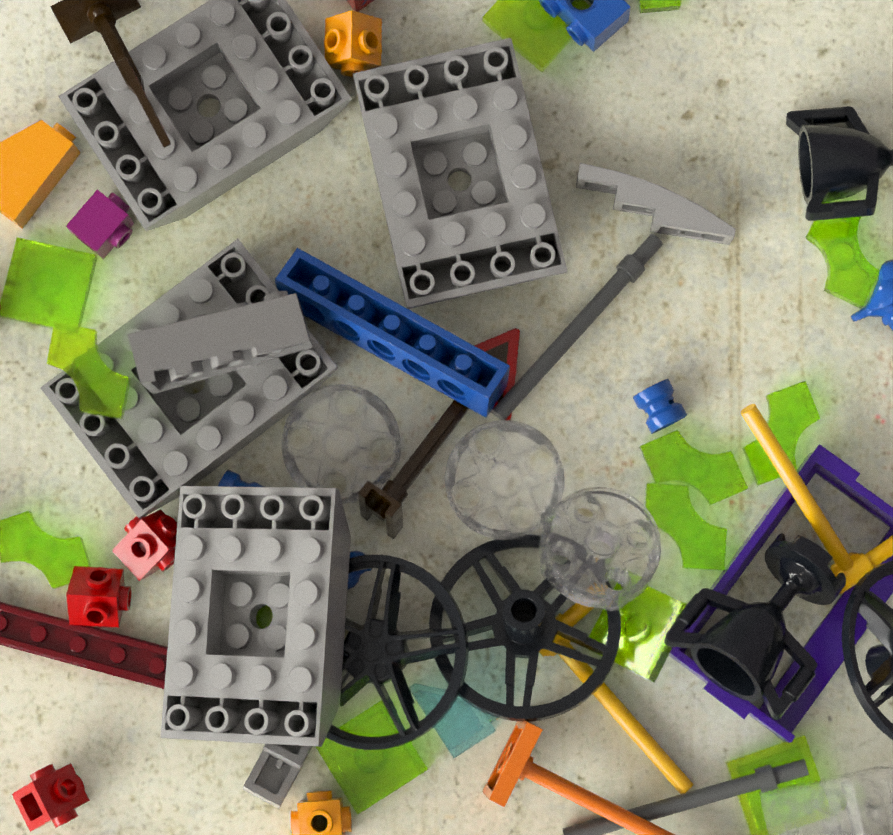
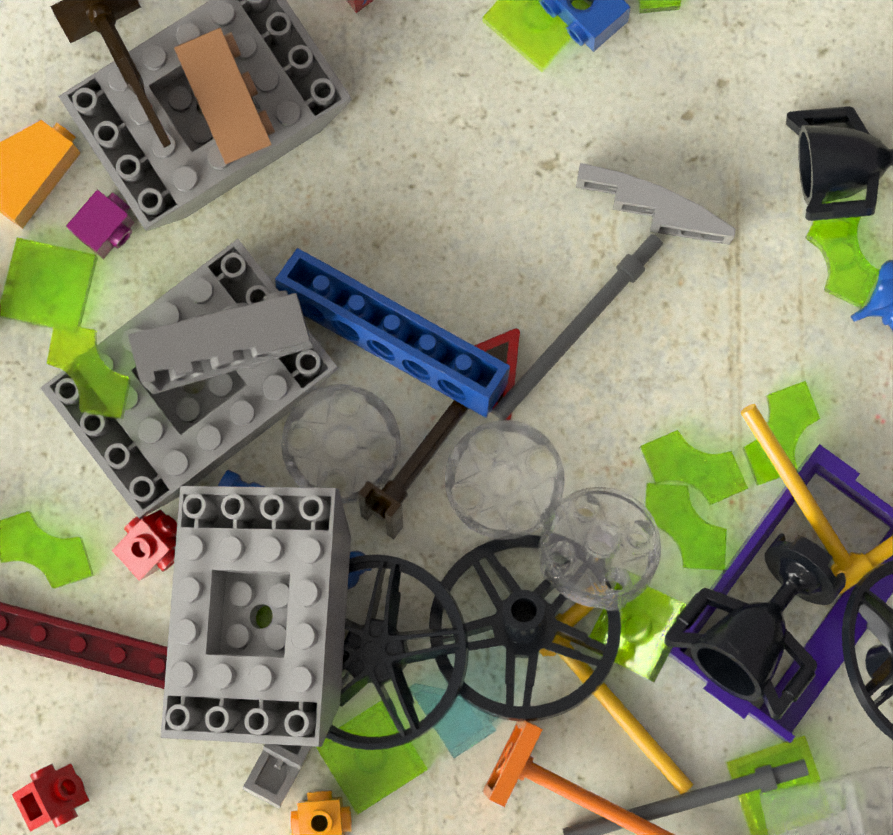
red brick [66,566,132,628] -> none
light orange brick [324,10,382,77] -> none
light grey slope [353,38,567,309] -> none
blue wheel [633,379,687,434] -> none
none -> medium nougat wedge [174,28,275,164]

